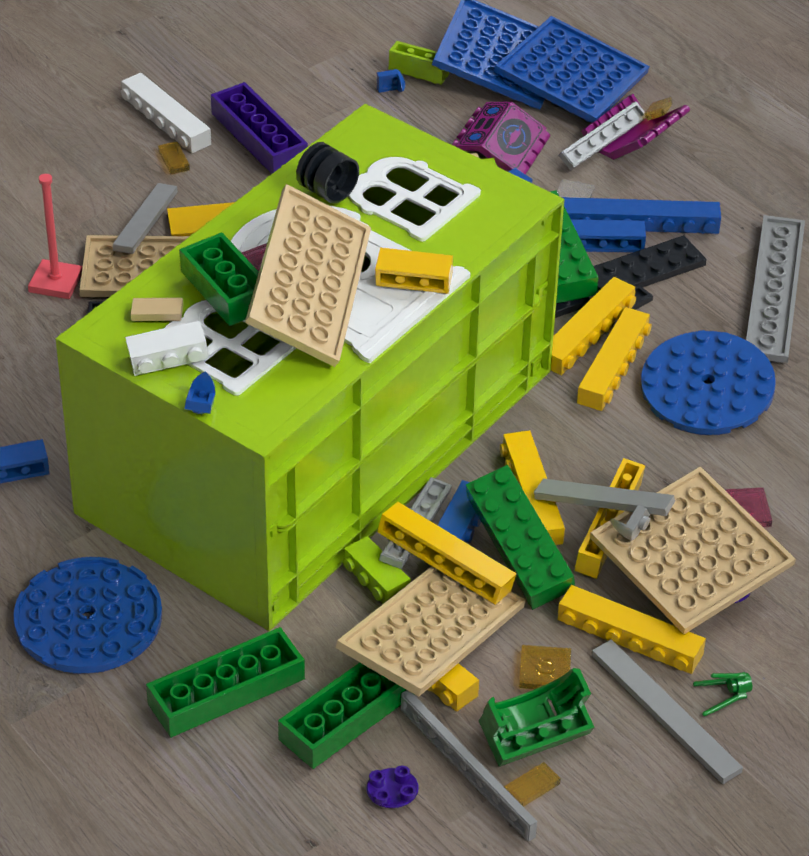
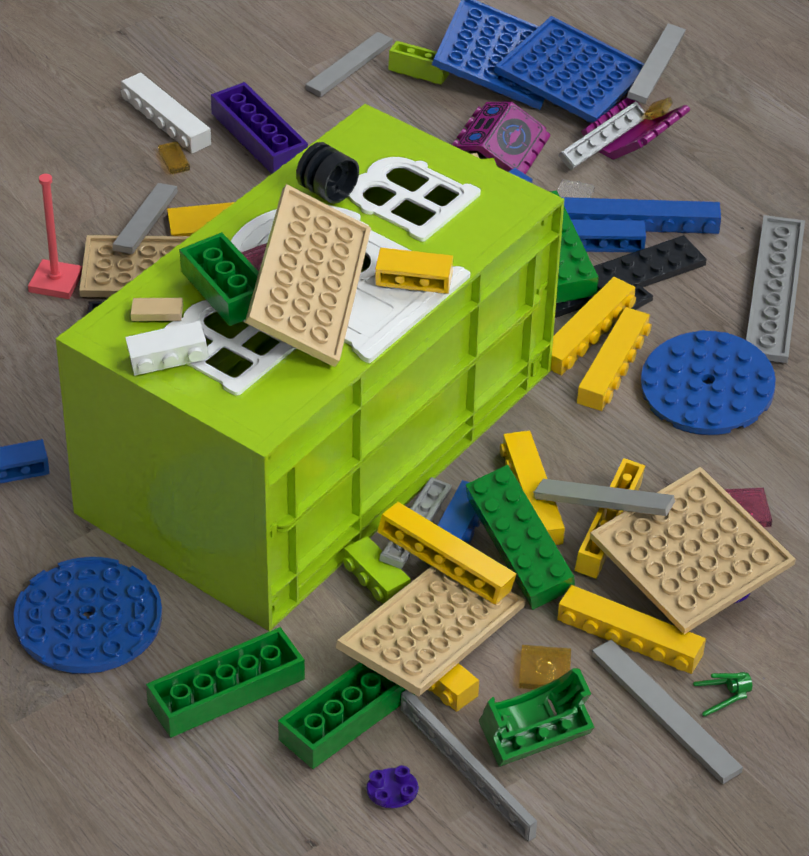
blue plate [185,371,215,414] -> none
blue plate [377,69,405,93] -> none
clear yellow tile [504,762,561,807] -> none
light grey plate [610,504,650,540] -> none
none -> light grey tile [306,32,393,97]
none -> light grey tile [627,23,686,104]

